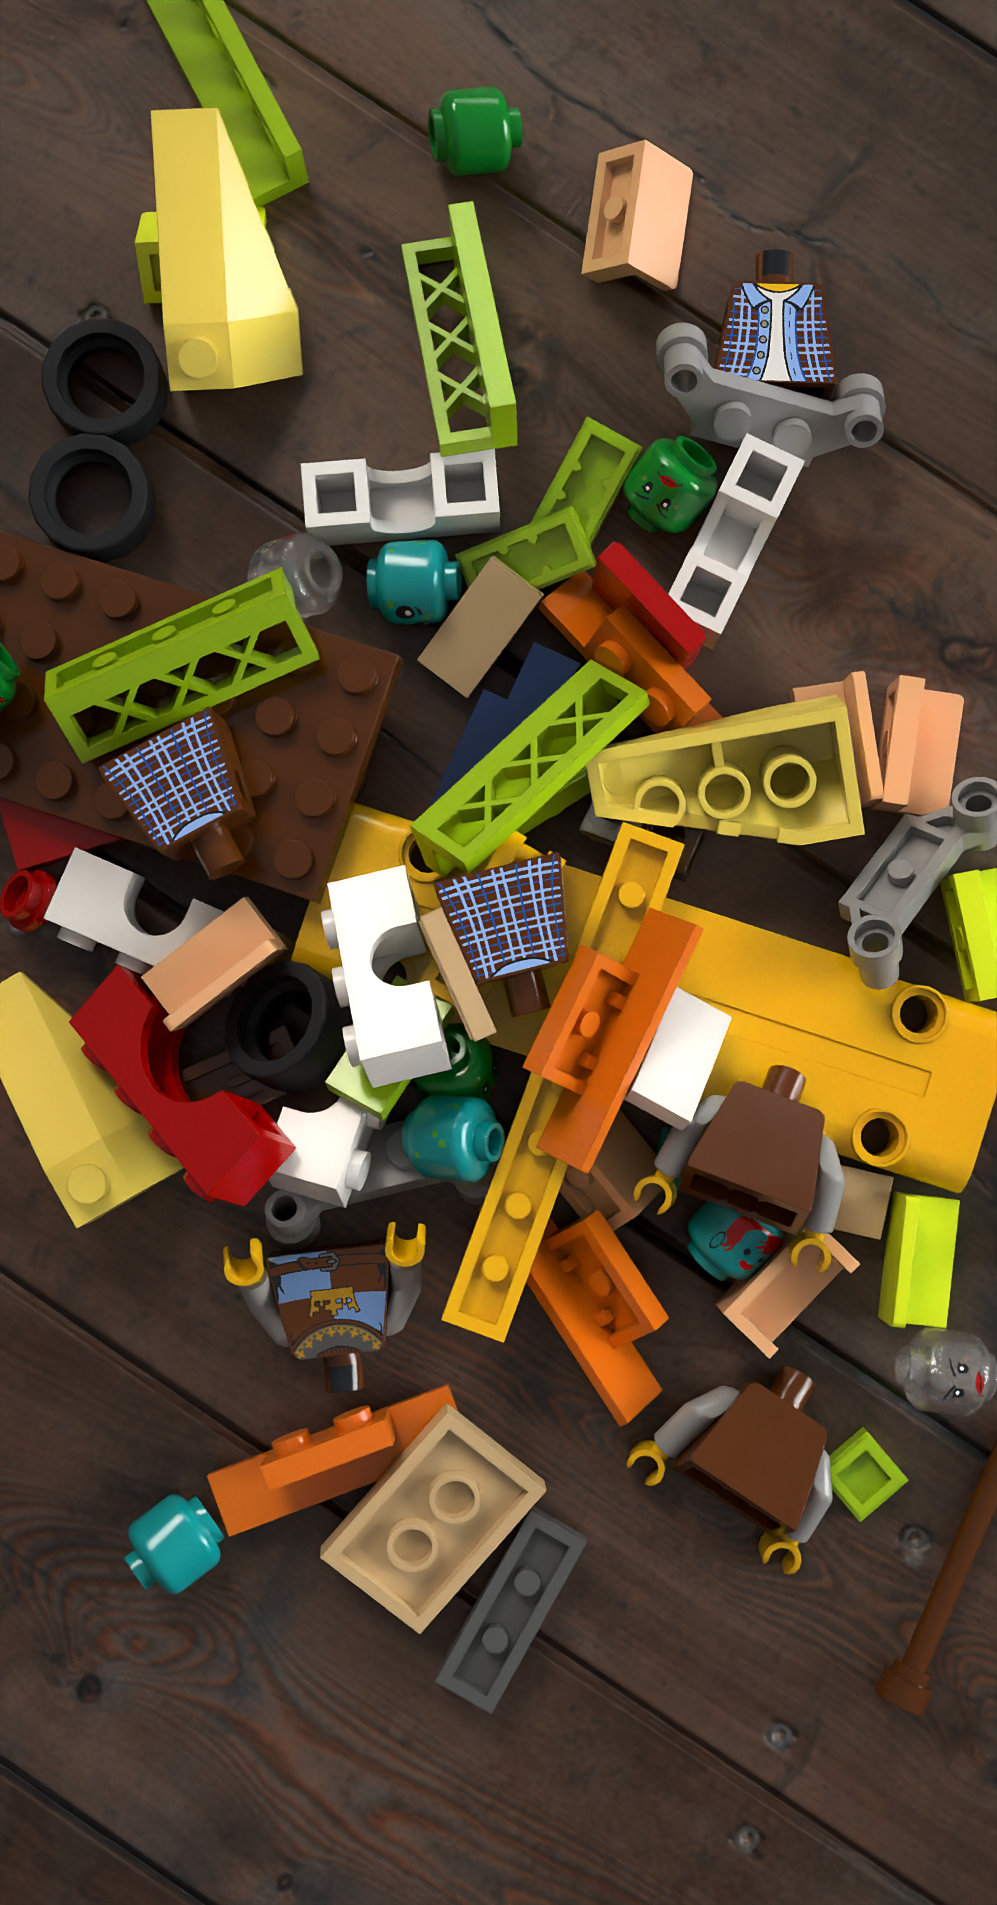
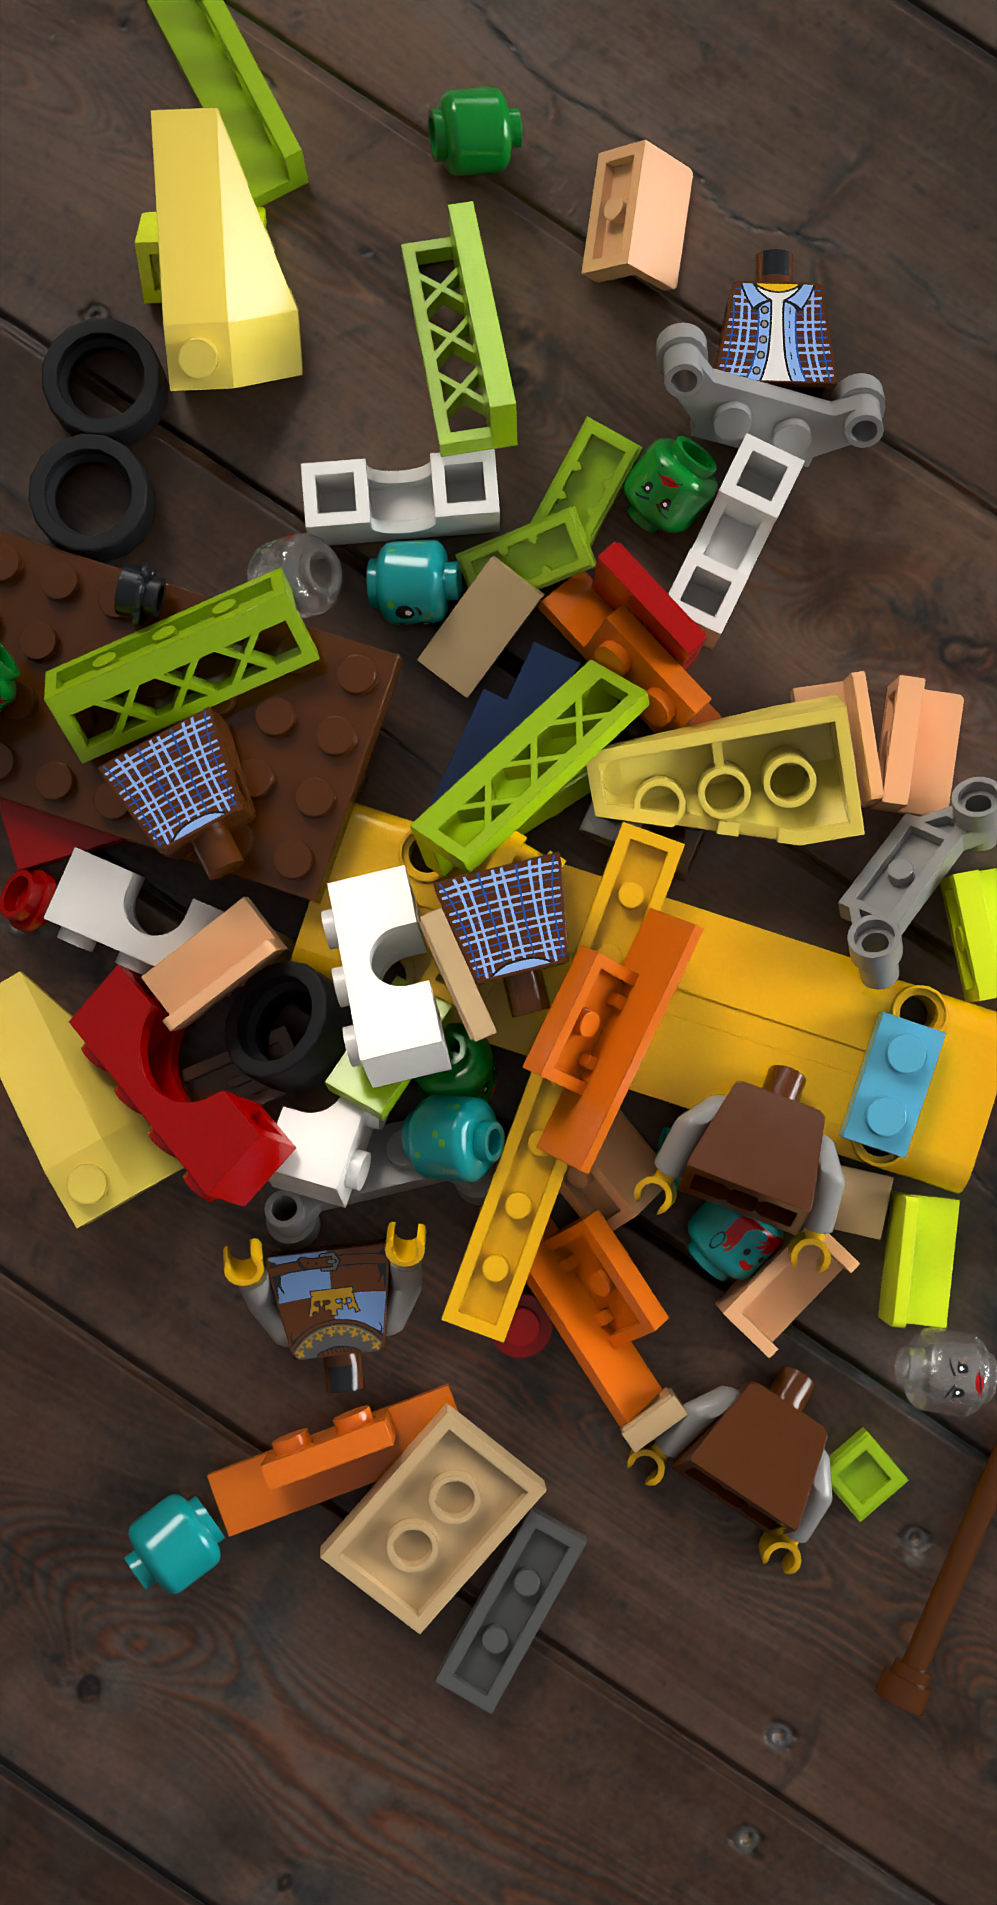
white tile [624,987,732,1131] -> none
none -> black plate [114,562,166,626]
none -> red plate [491,1293,553,1358]
none -> tan tile [620,1387,688,1453]
none -> medium azure plate [838,1012,946,1158]

